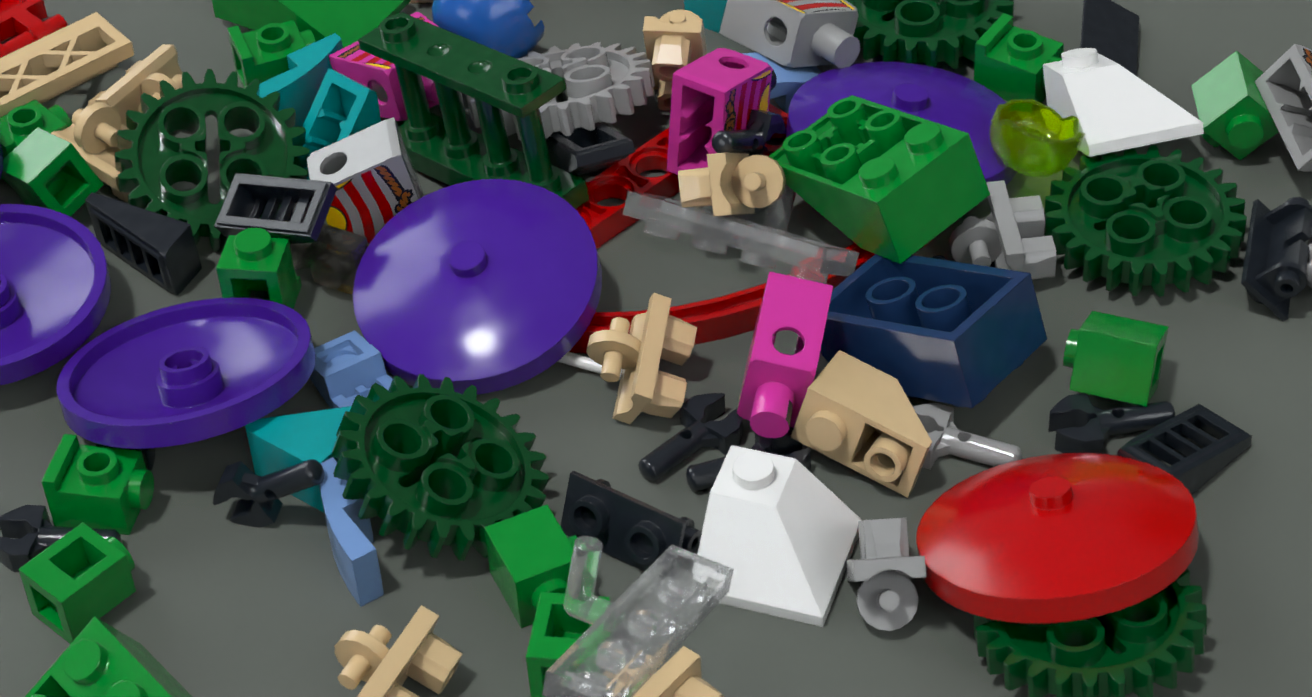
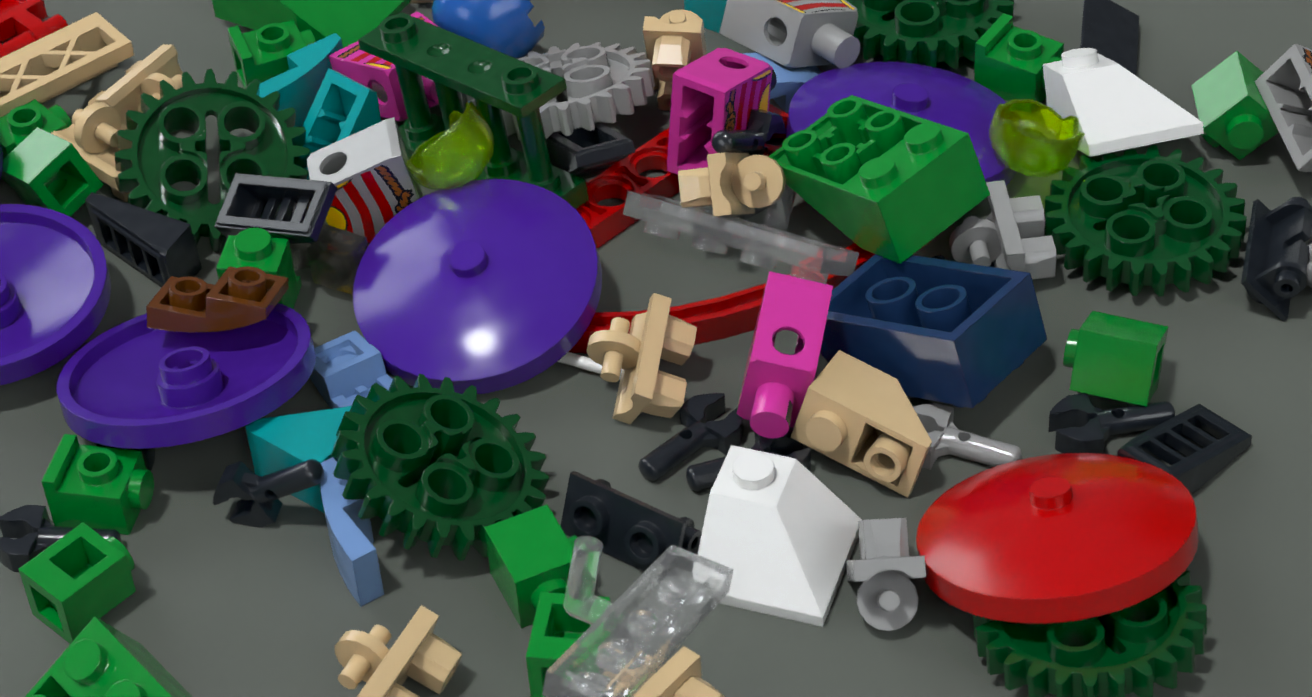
none -> reddish brown slope [146,266,288,333]
none -> clear neon green hair [406,101,495,190]

